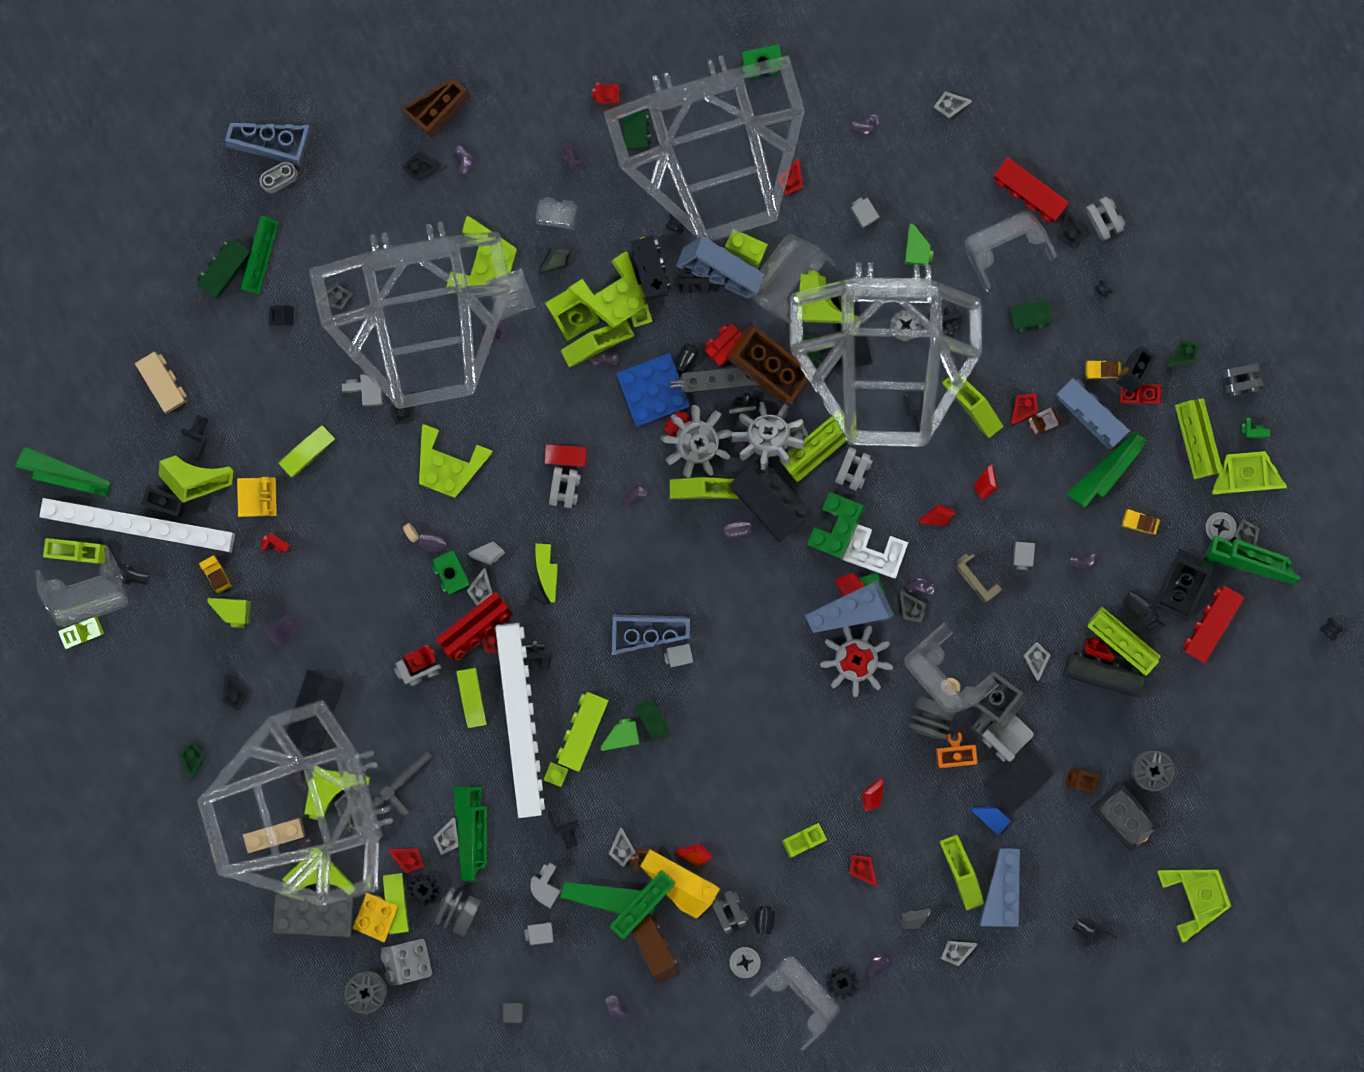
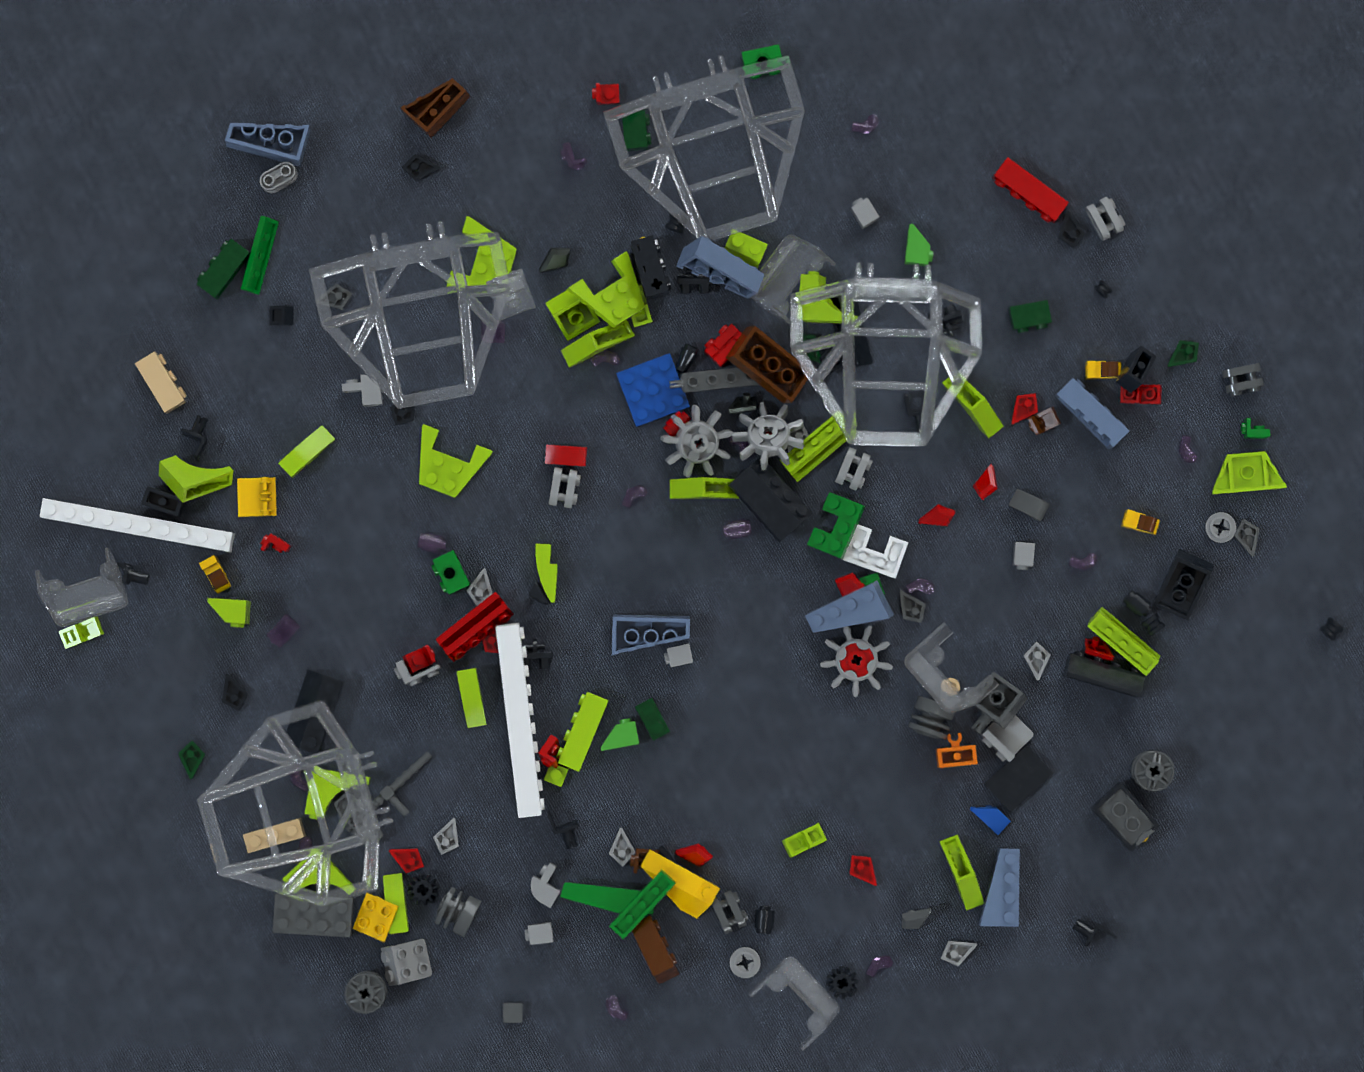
green wedge [15,447,110,497] -> none
lime slope [43,538,107,564] -> none
tan tile [403,523,420,542] -> none
green wedge [453,786,487,881] -> none
clear purple arm [454,145,472,174] -> none
light grey piece [468,541,505,564] -> none
clear slope [535,197,578,230] -> none
red piece [777,159,803,196] -> none
red piece [862,778,884,811] -> none
light grey gear [890,310,921,341] -> none
light grey piece [933,92,972,118] -> none
dark tan window [955,554,1002,603] -> none
clear windscreen [964,211,1058,292] -> none
reddish brown bracket [1066,768,1099,794] -> none
green wedge [1067,432,1147,508] -> none
lime wing [1157,869,1231,943] -> none
lime brick [1175,398,1223,479] -> none
red brick [1183,586,1244,664] -> none
green wedge [1204,535,1300,584] -> none
none -> red bracket [538,735,560,768]
none -> dark grey panel [1009,489,1050,522]

